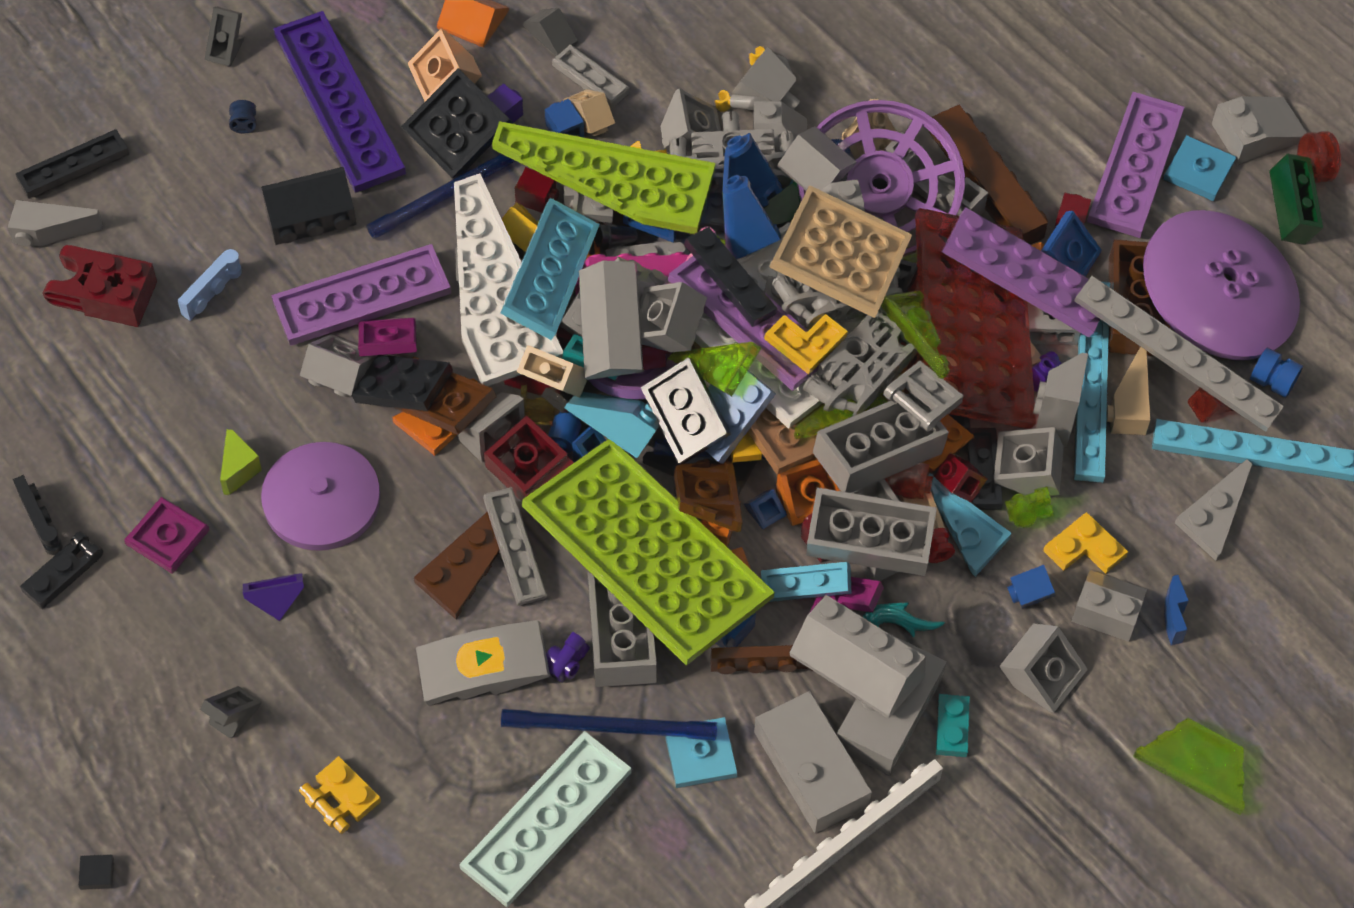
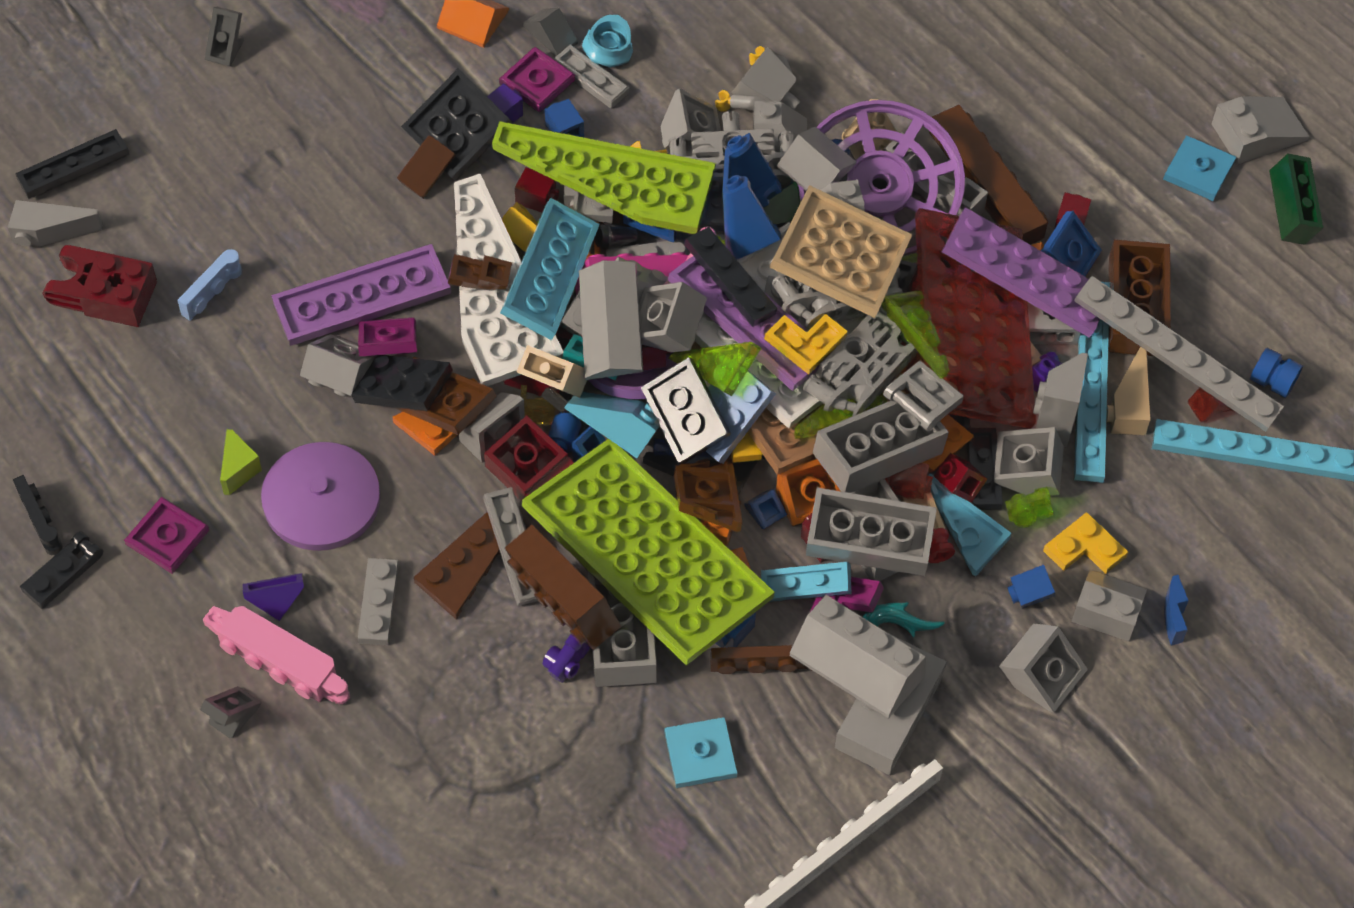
black tile [78,854,114,890] -> none
dark blue wheel [229,100,256,134] -> none
black slope [261,167,356,245] -> none
dark purple plate [273,11,406,193] -> none
yellow plate [299,756,381,834] -> none
clear blue piece [366,154,517,239] -> none
light nougat slope [408,29,482,101] -> none
light grey slope [416,620,550,706] -> none
light aqua plate [459,731,631,908] -> none
clear blue piece [501,709,717,741] -> none
tan slope [563,89,615,136] -> none
light grey brick [754,691,872,834] -> none
teal plate [936,694,970,757] -> none
medium lavender plate [1087,92,1184,238] -> none
clear neon green wing [1133,718,1245,815] -> none
medium lavender dish [1143,210,1300,360] -> none
light grey wing [1175,459,1252,561] -> none
clear red head [1297,131,1341,183] -> none
none -> bright pink hinge [203,606,350,705]
none -> light grey plate [358,558,399,646]
none -> reddish brown slope [397,135,456,199]
none -> reddish brown slope [447,254,512,290]
none -> magenta plate [499,47,575,113]
none -> reddish brown brick [505,525,621,650]
none -> medium azure hat [582,15,633,68]

